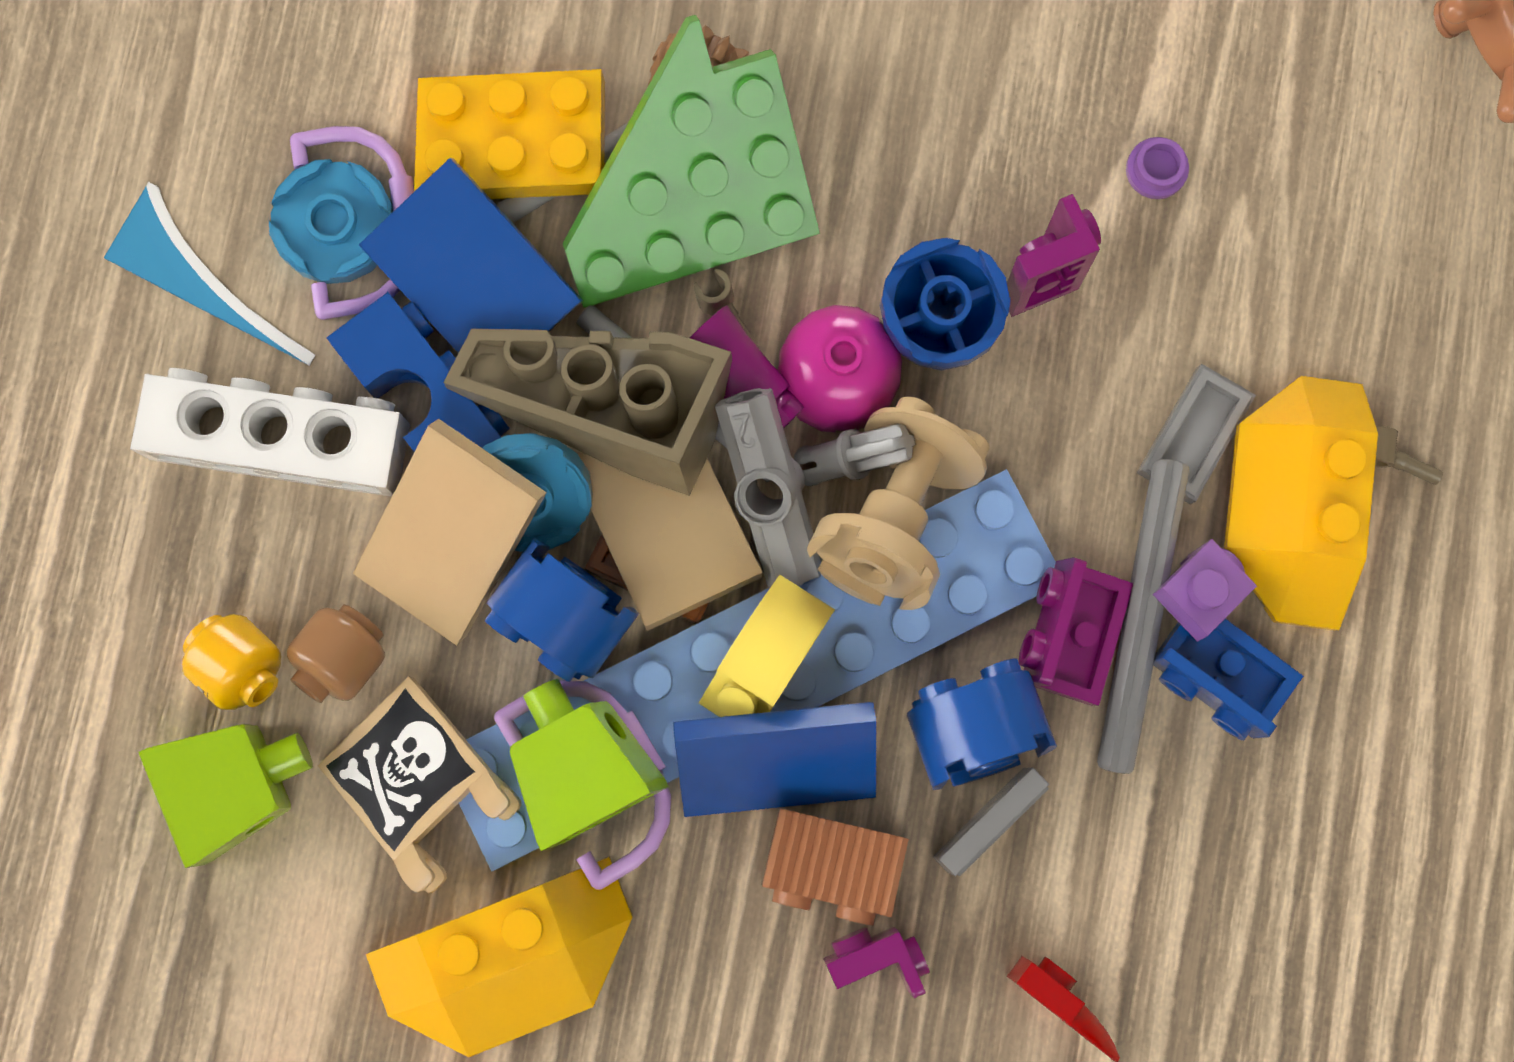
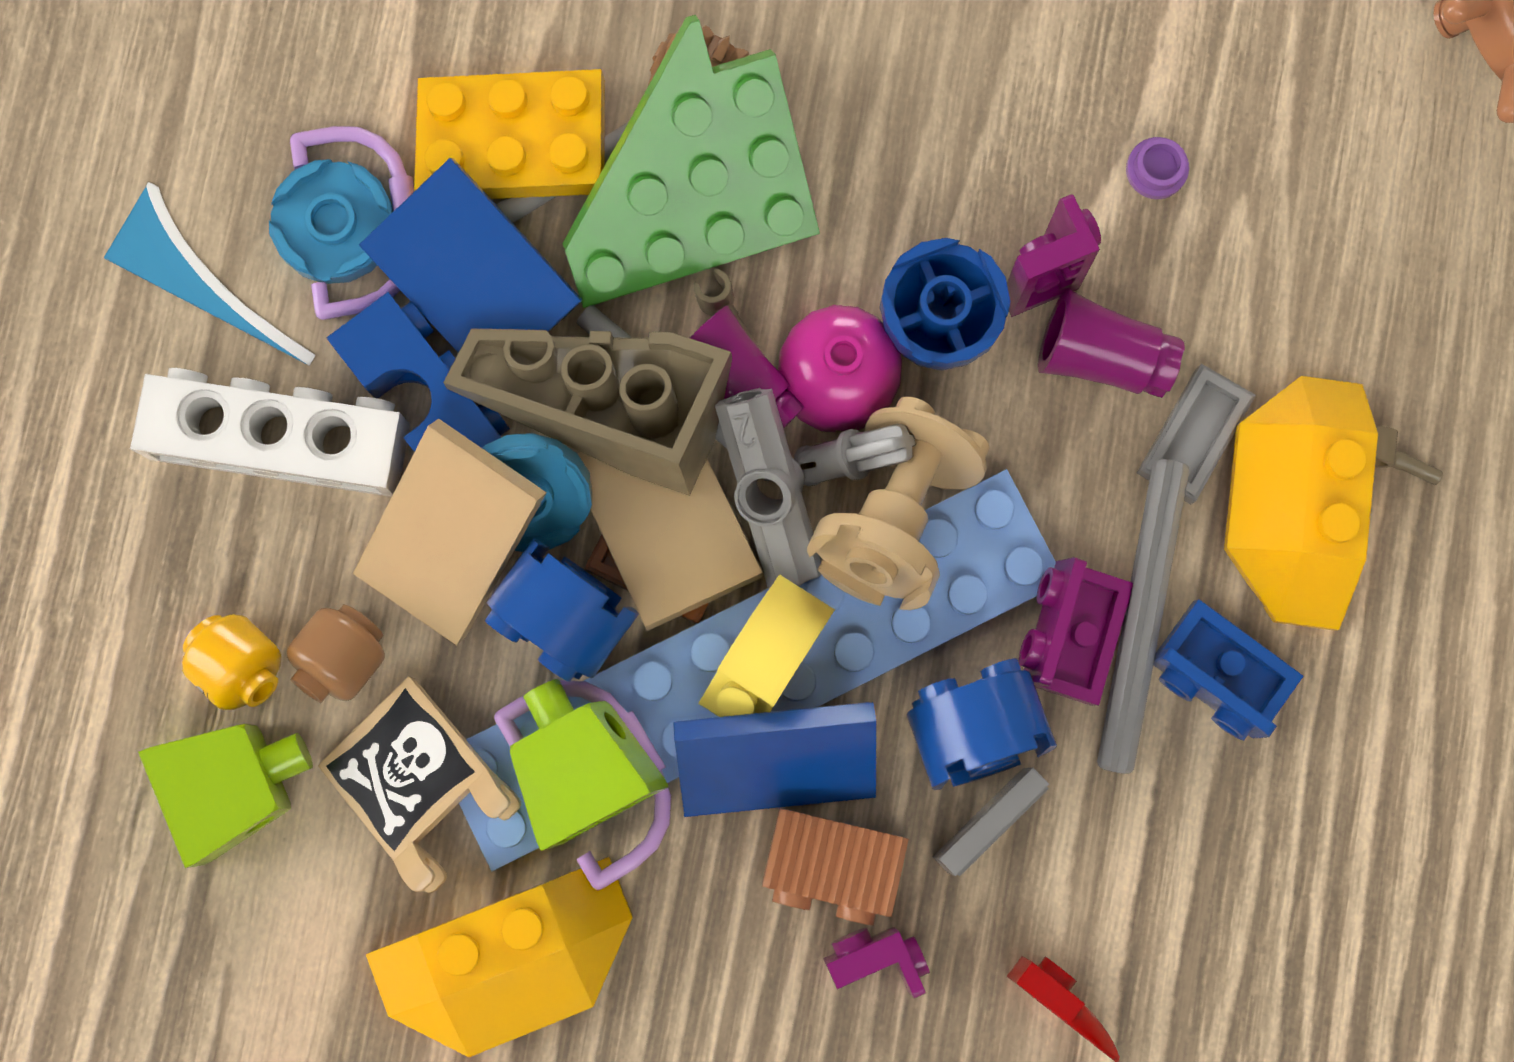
medium lavender bracket [1152,539,1257,642] -> none
none -> magenta plant [1038,288,1185,398]

